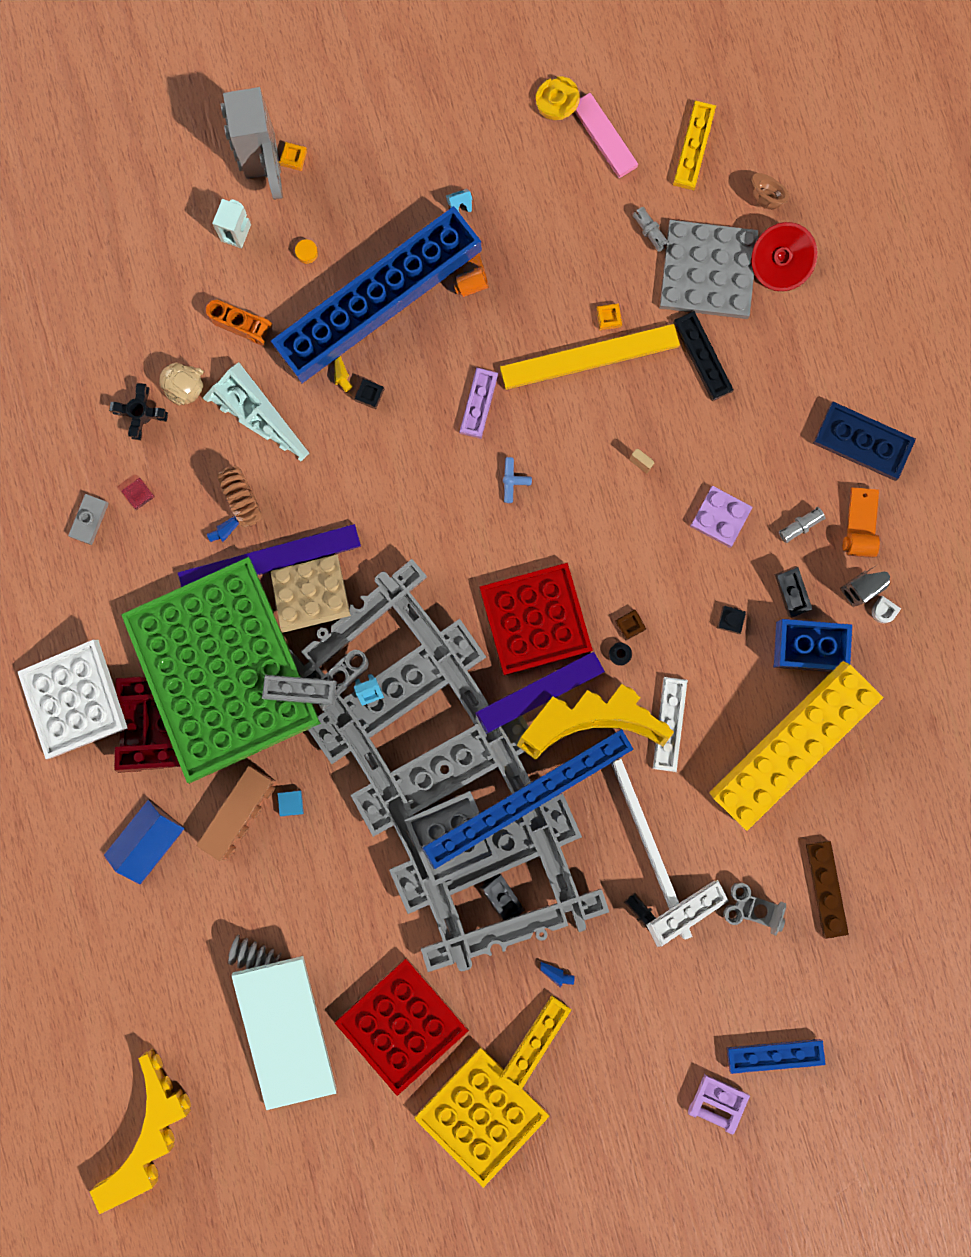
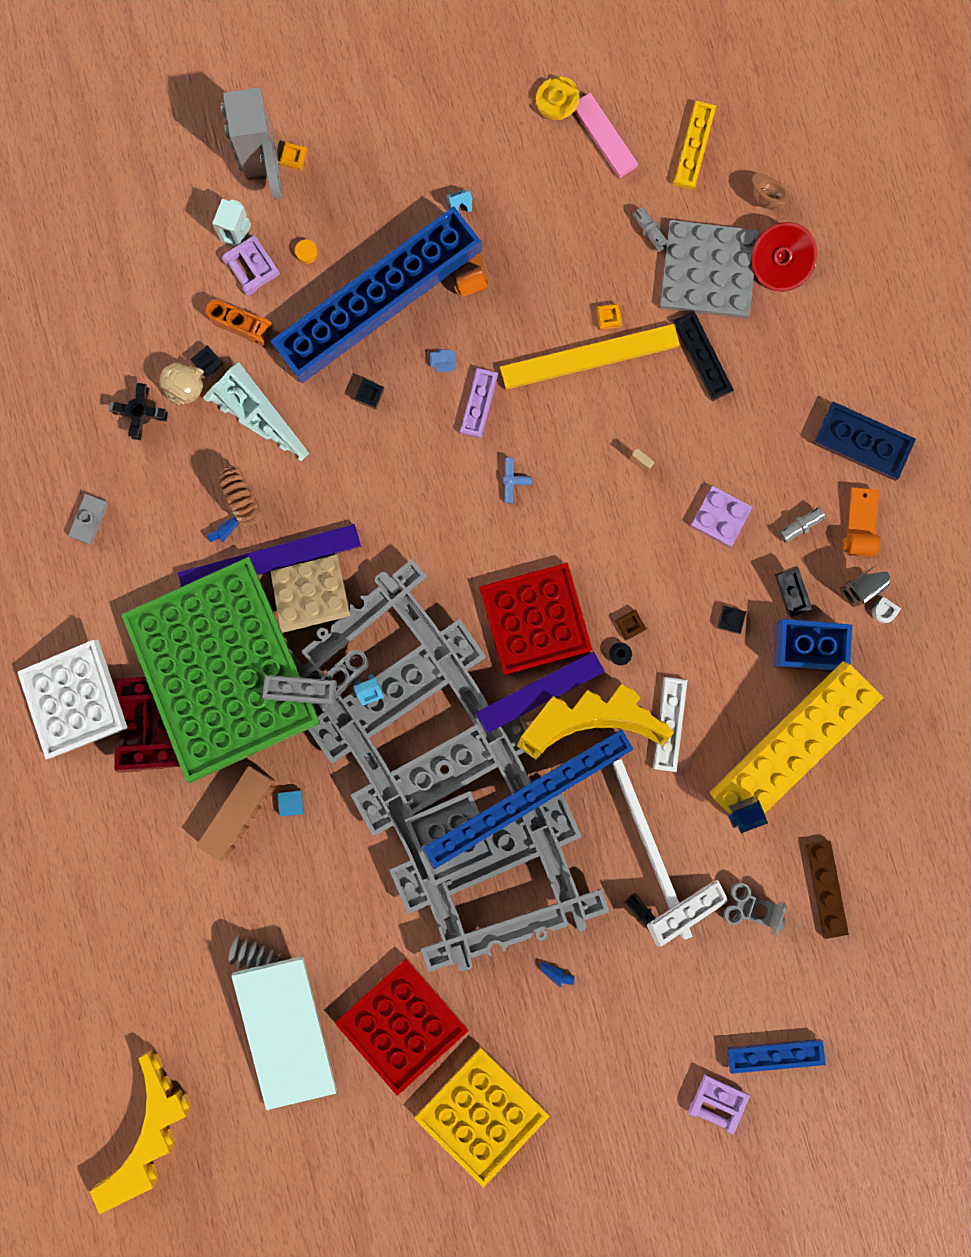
blue slope [104,800,185,884] -> none
clear pink tile [122,478,155,510] -> none
yellow bar [334,356,352,392] -> none
black plate [480,874,525,921] -> none
yellow tile [499,996,572,1093] -> none
none -> black plate [190,345,223,379]
none -> lavender plate [222,235,280,296]
none -> medium blue piece [430,350,456,372]
none -> clear blue brick [727,796,768,834]

